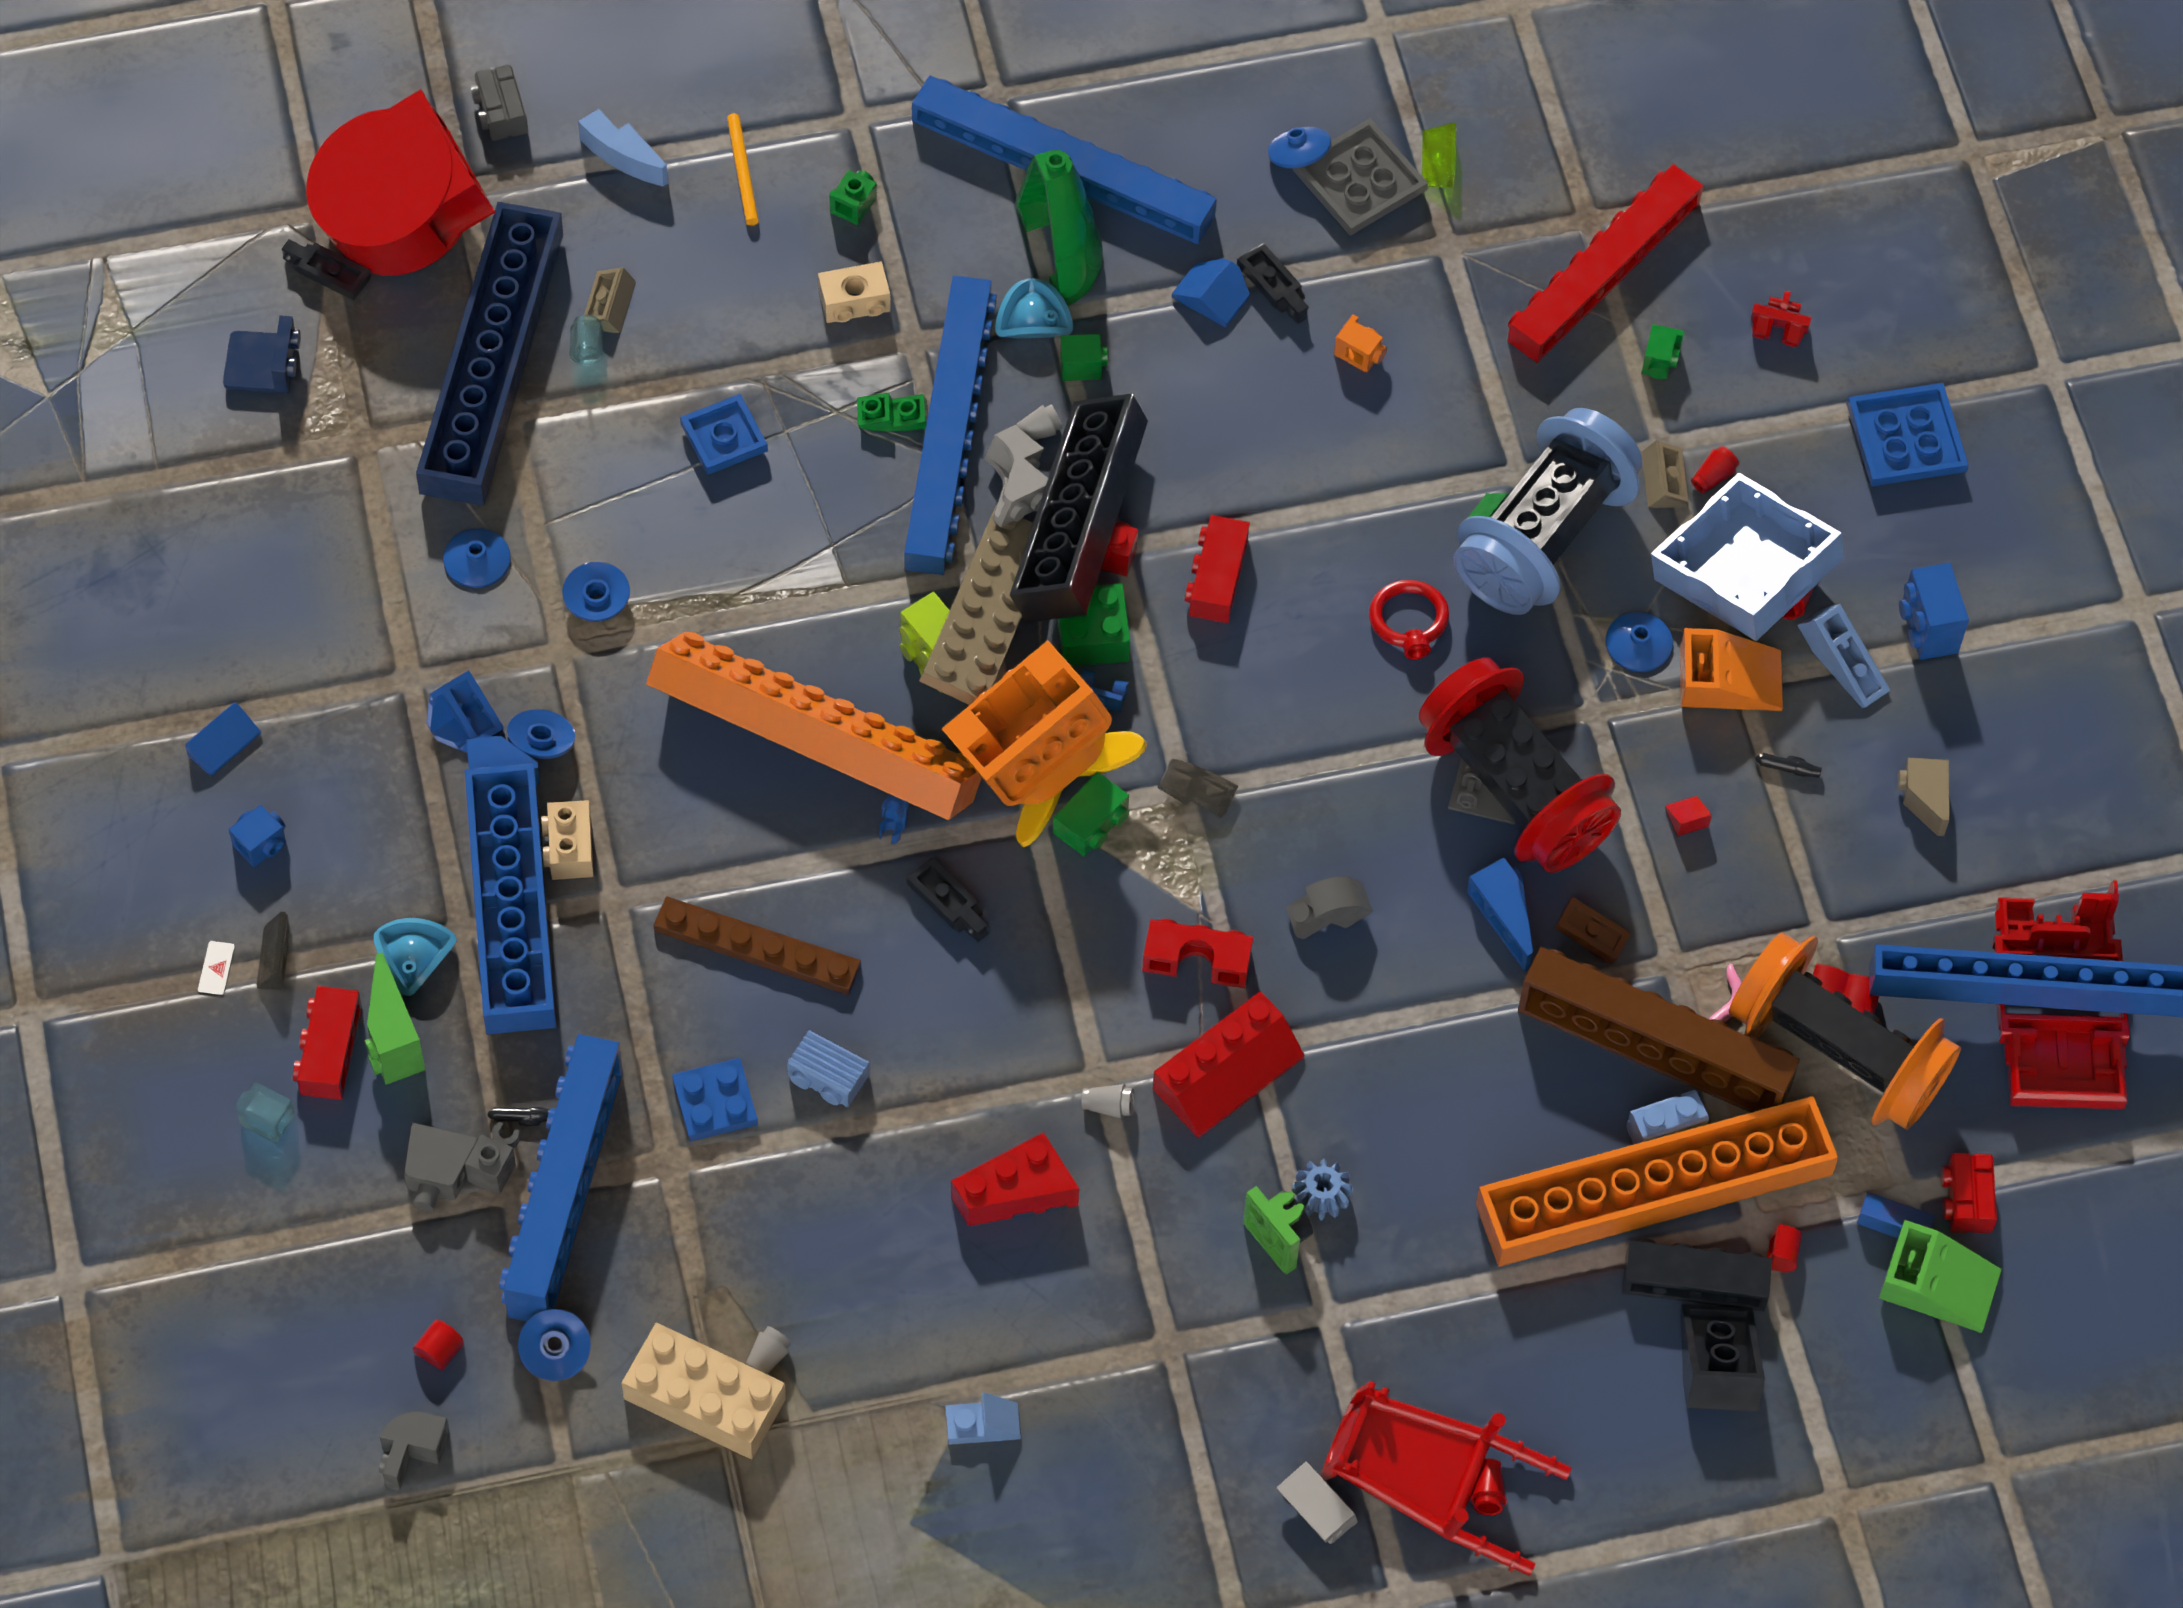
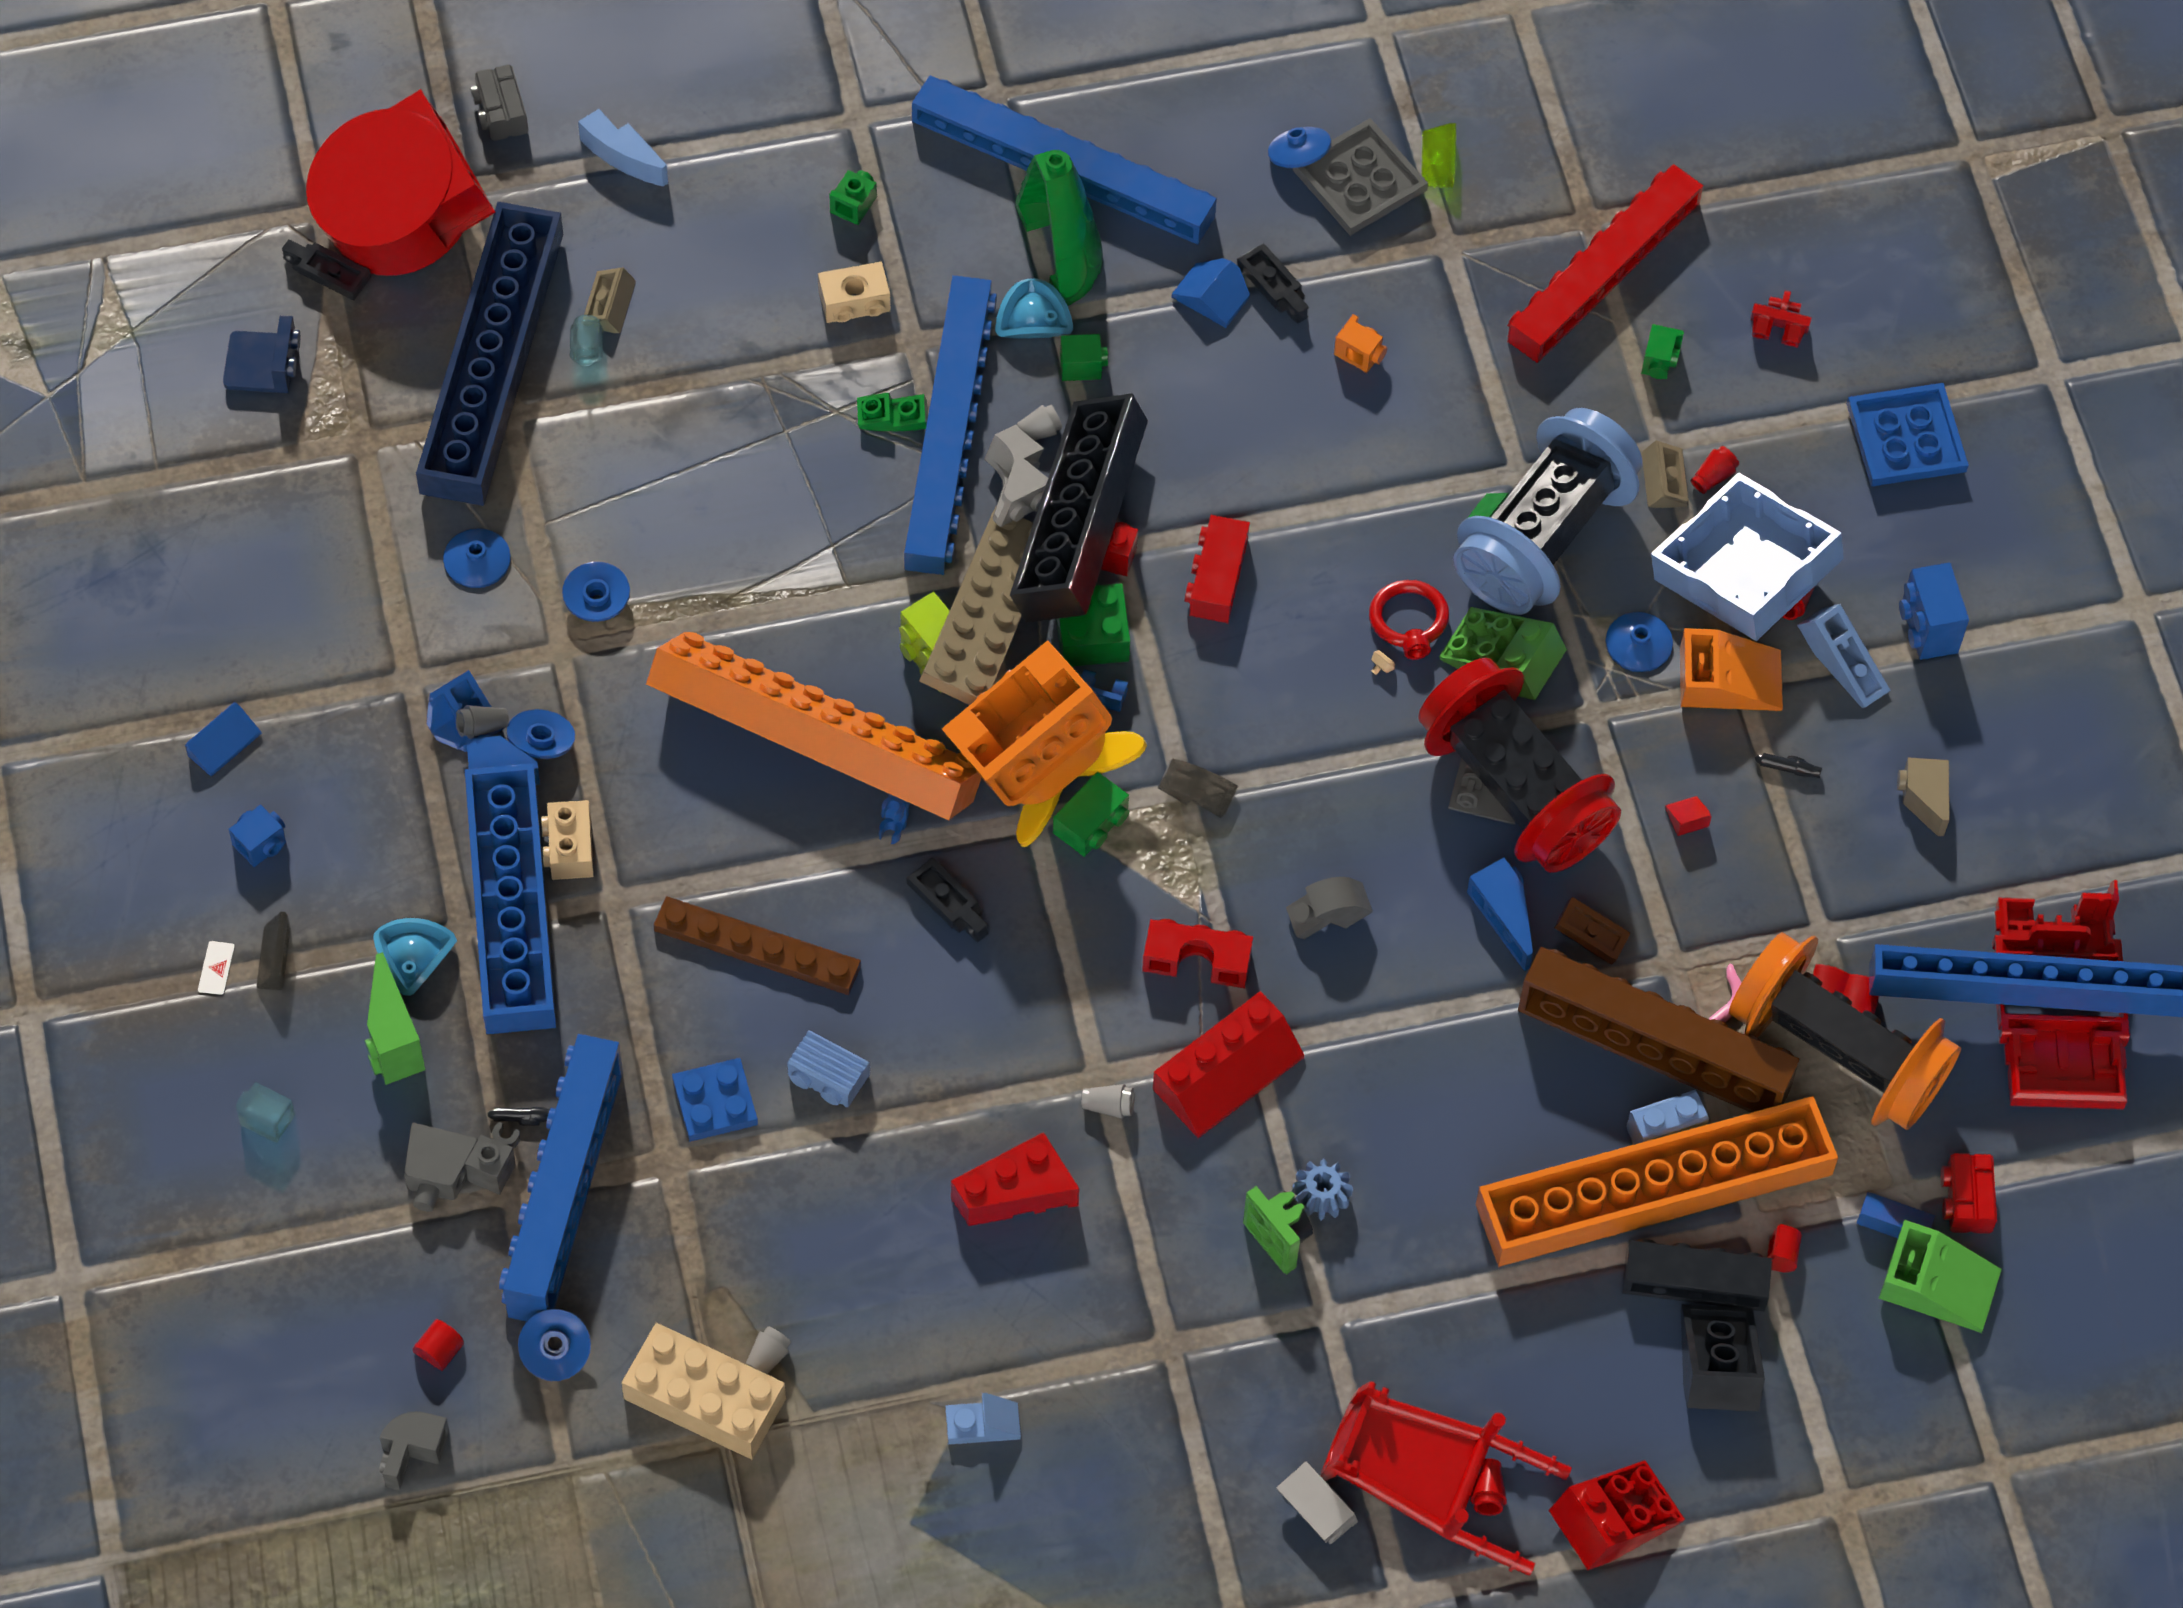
red brick [293,986,362,1100] -> none
blue plate [680,394,768,475] -> none
light orange bar [727,113,759,226] -> none
none -> dark grey cone [456,705,509,739]
none -> tan rock [1371,650,1395,675]
none -> bright green slope [1439,607,1567,700]
none -> red slope [1548,1460,1685,1570]

